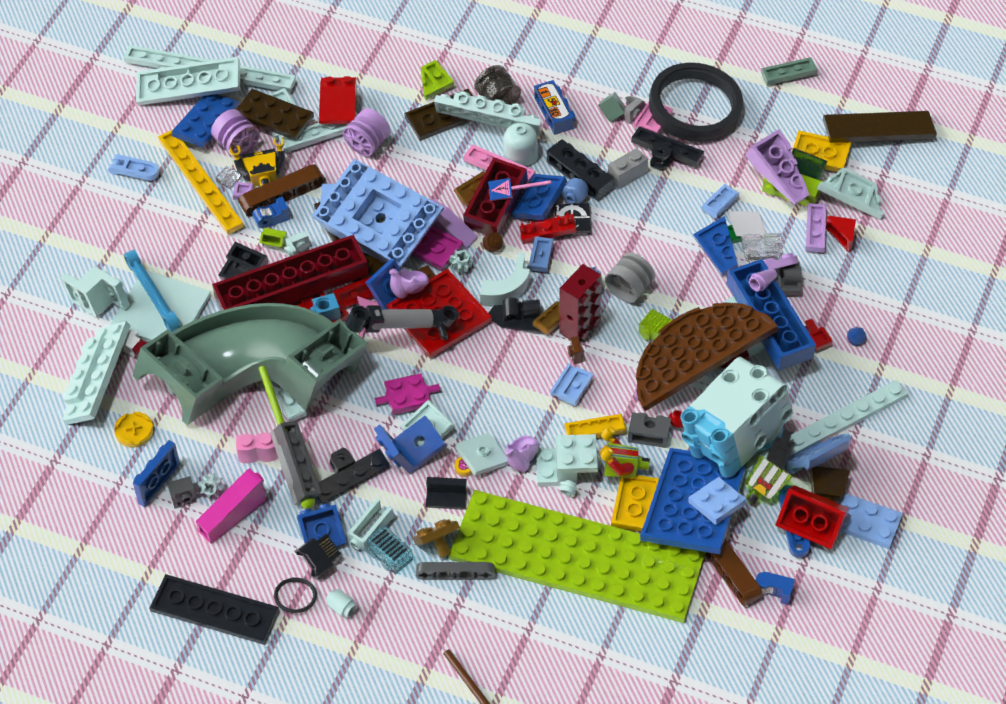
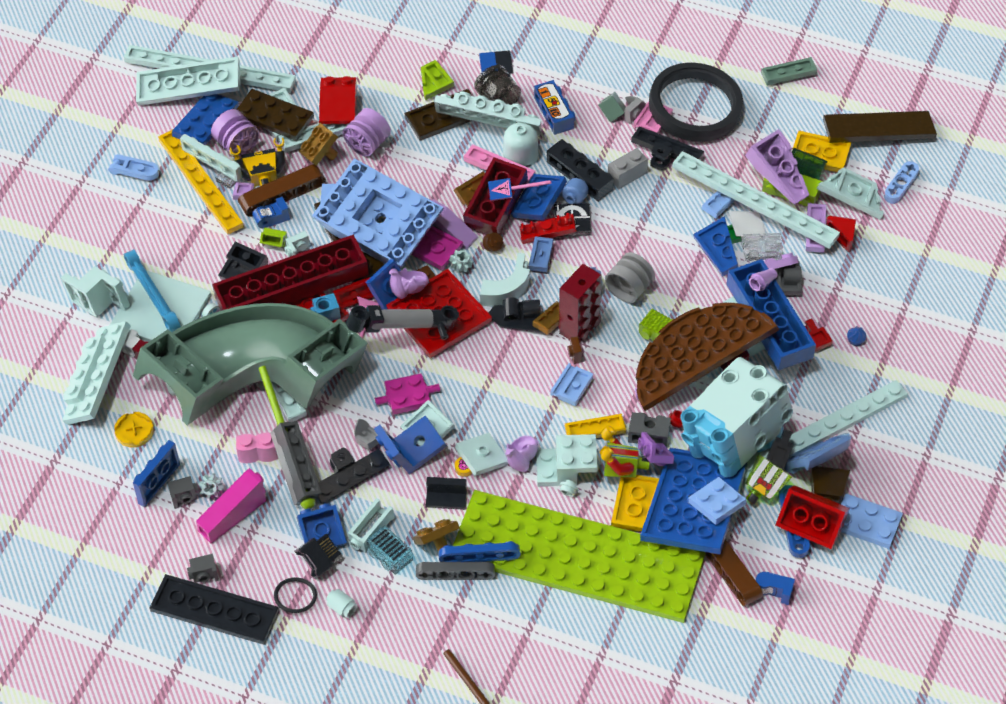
none -> light aqua plate [180,134,242,182]
none -> dark grey brick [187,553,219,583]
none -> light aqua tile [202,303,221,317]
none -> pearl gold plate [299,123,338,166]
none -> light grey plate [354,419,379,450]
none -> blue plate [438,541,520,562]
none -> sticker [479,50,513,76]
none -> medium lavender bracket [638,432,674,466]
none -> light aqua plate [672,151,840,249]
none -> light blue beam [884,161,919,204]

